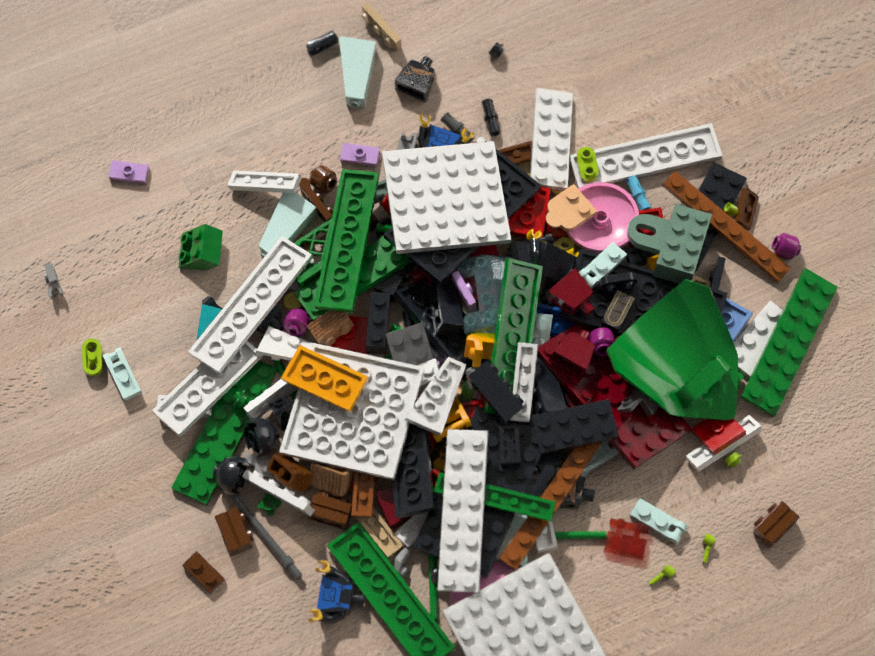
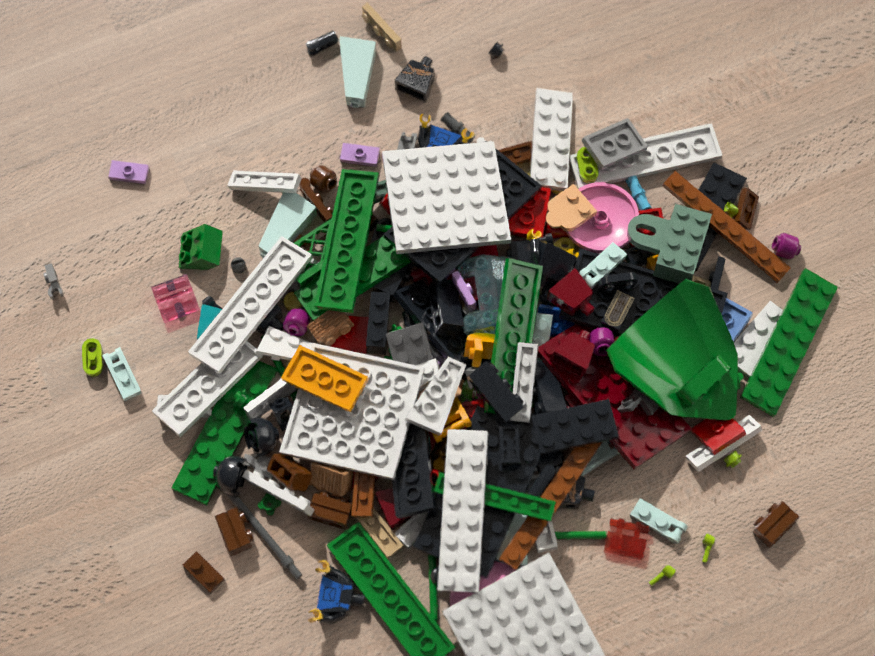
light grey arm [394,547,412,578] -> none
black pin [481,99,501,136] -> none
none -> clear pink slope [151,274,200,323]
none -> dark grey hinge [231,257,246,274]
none -> light grey plate [582,118,648,170]

